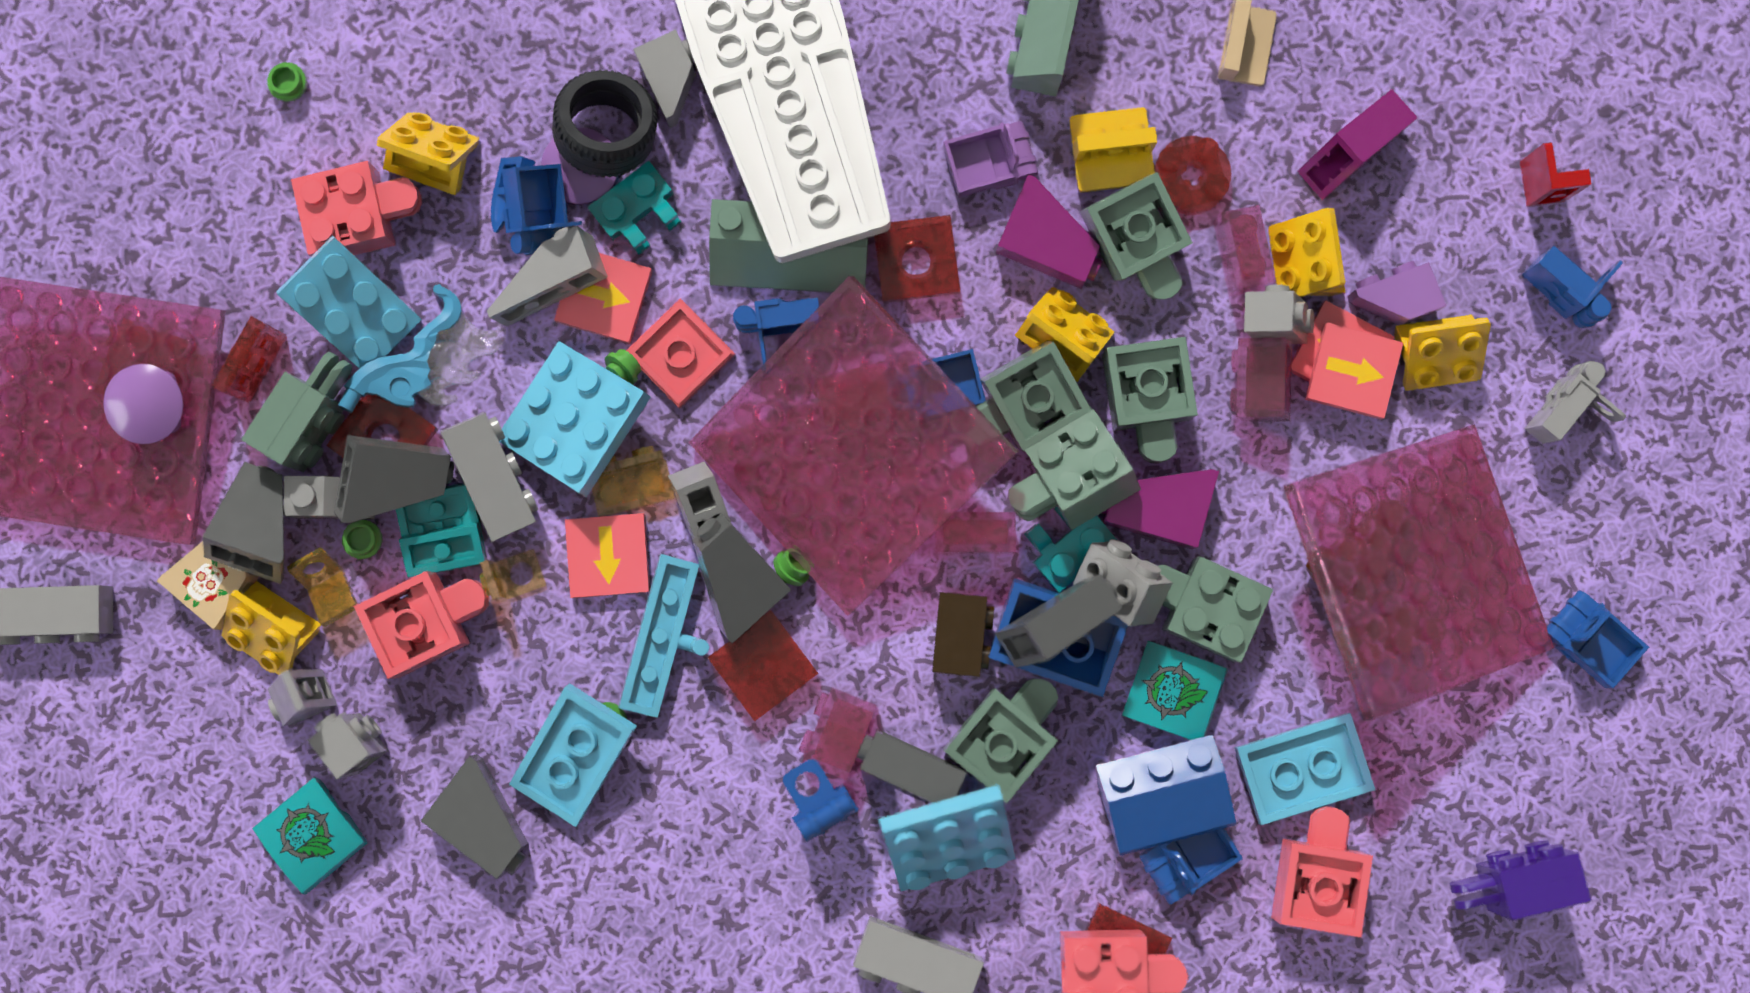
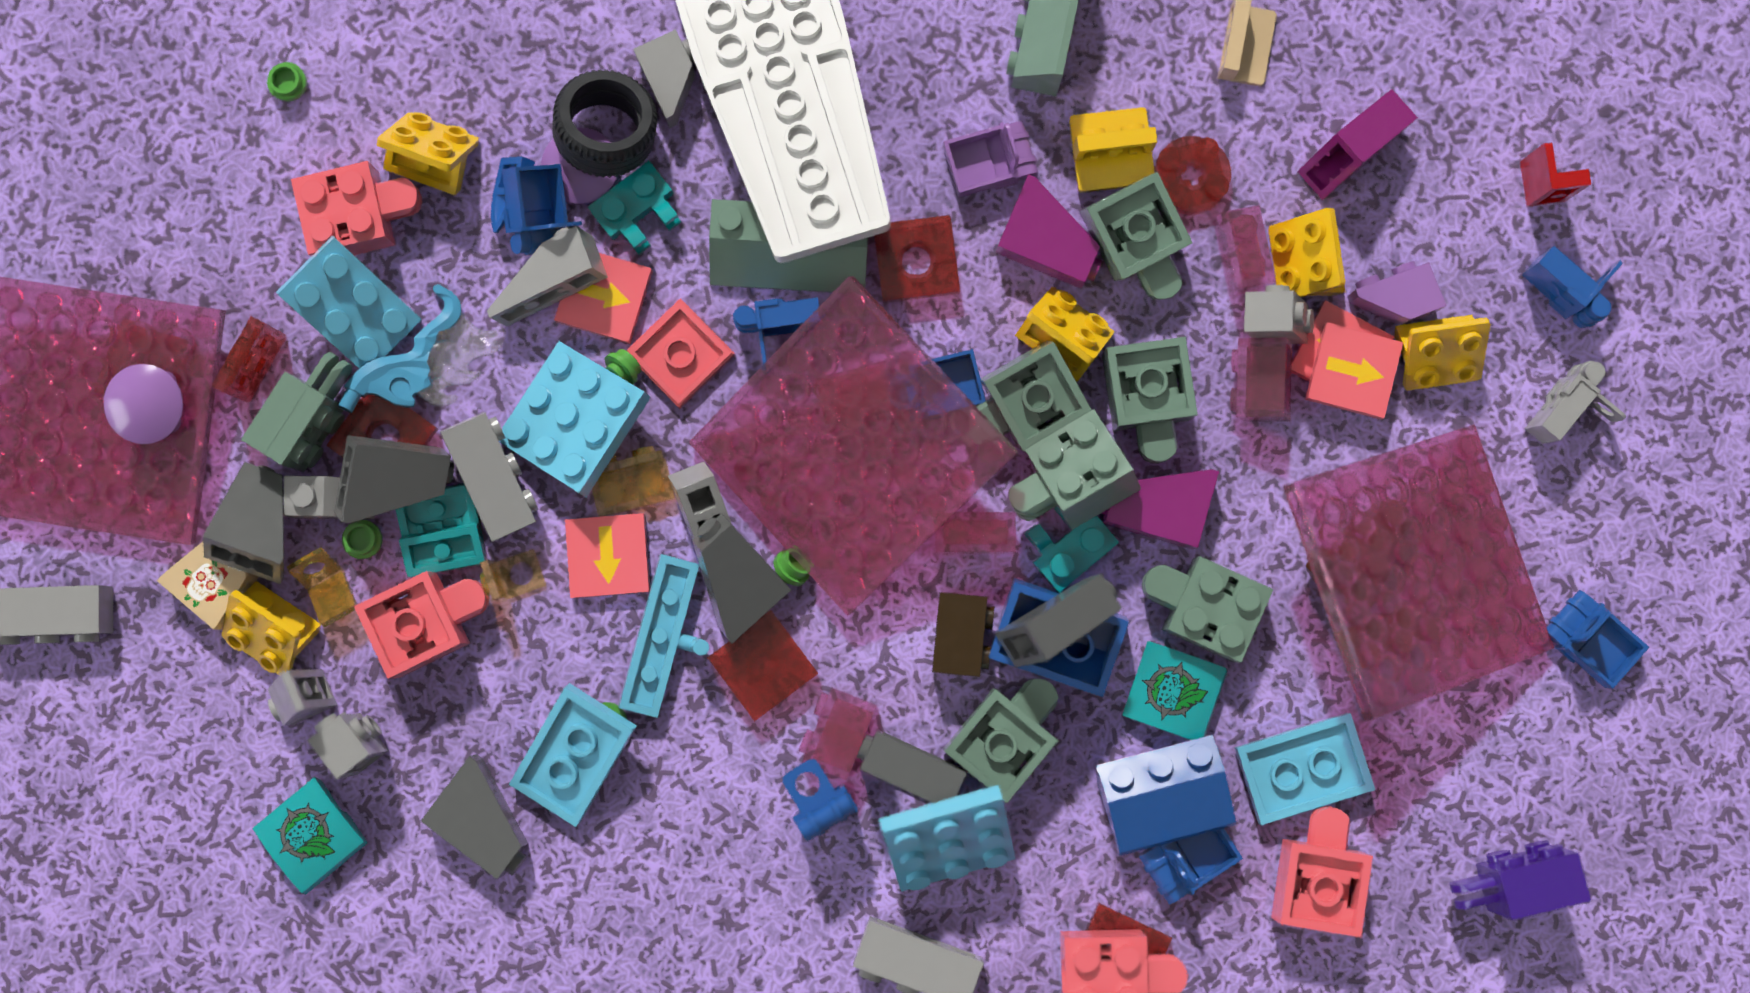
light grey brick [1073,539,1172,626] -> none

